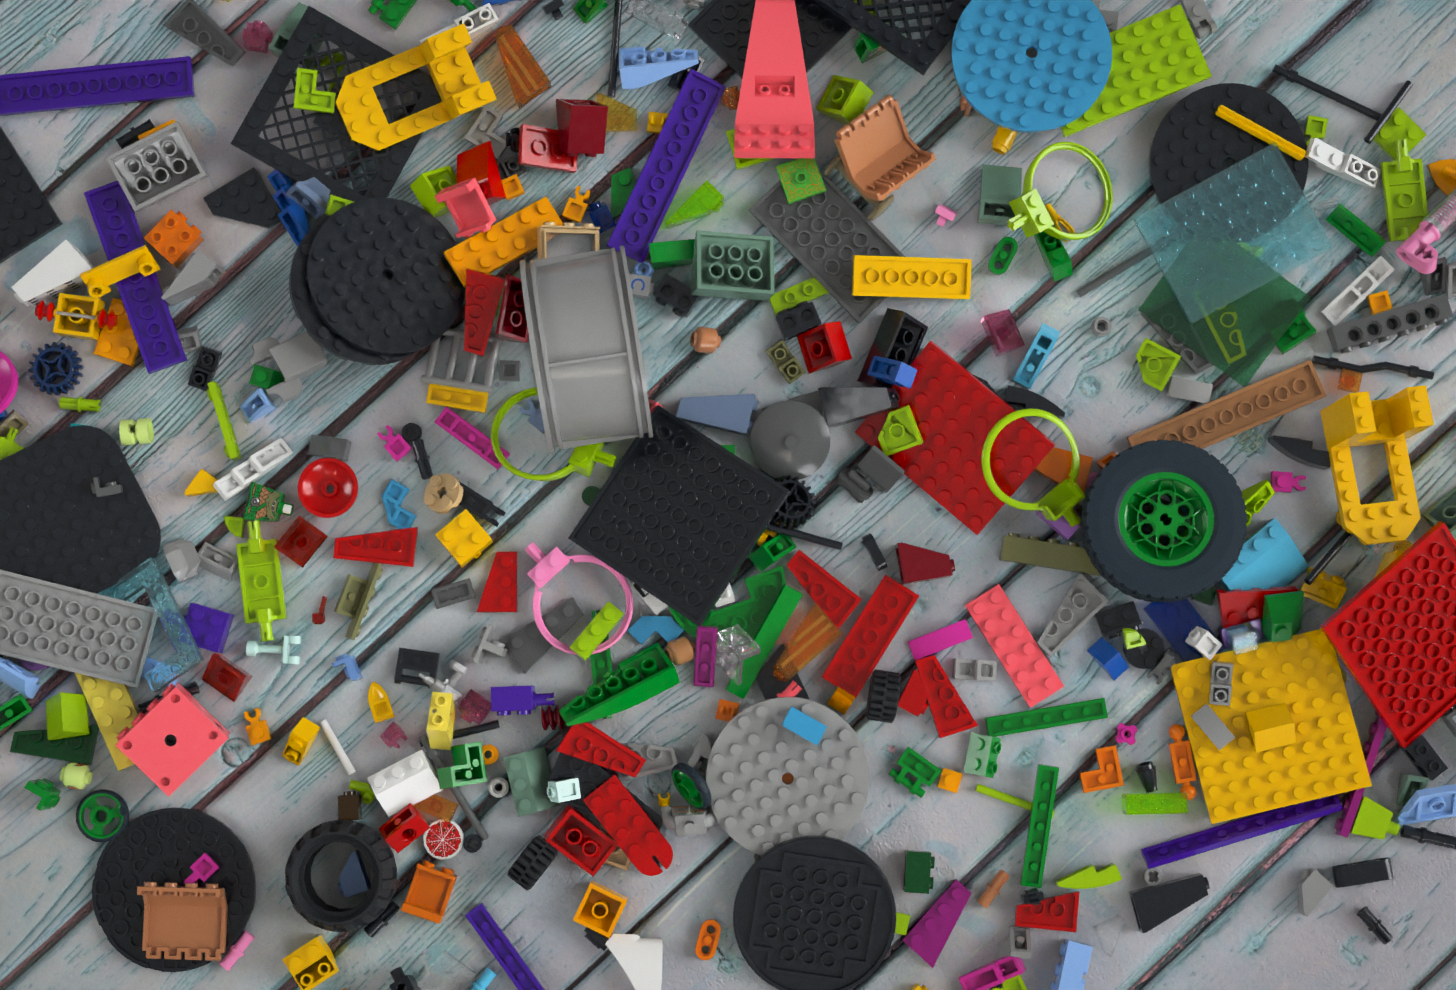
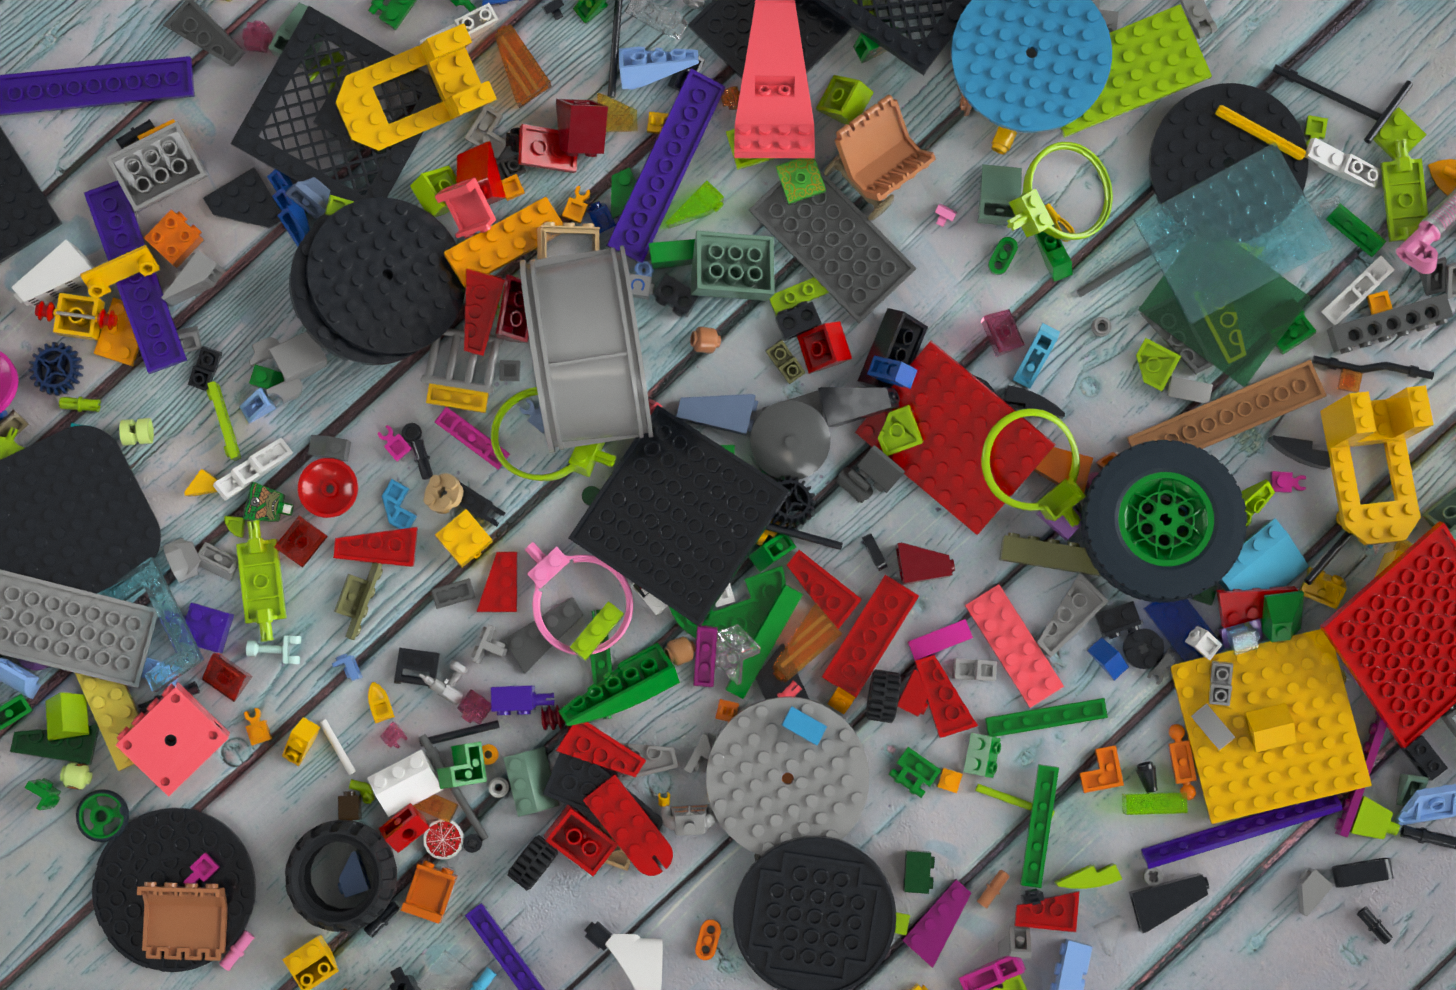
dark grey bracket [91,477,123,497] -> none
lime plate [293,68,336,114] -> none
clear red hand [312,596,327,624] -> none
light yellow window [426,692,456,750] -> none
light aqua bracket [547,778,581,803] -> none
light orange slope [573,880,629,938] -> none
dark azure tile [628,616,684,645] -> none
wheel [671,763,712,810] -> none
yellow plate [852,255,972,299] -> none
dark pink plate [1115,723,1137,745] -> none
lime tile [1122,628,1146,649] -> none

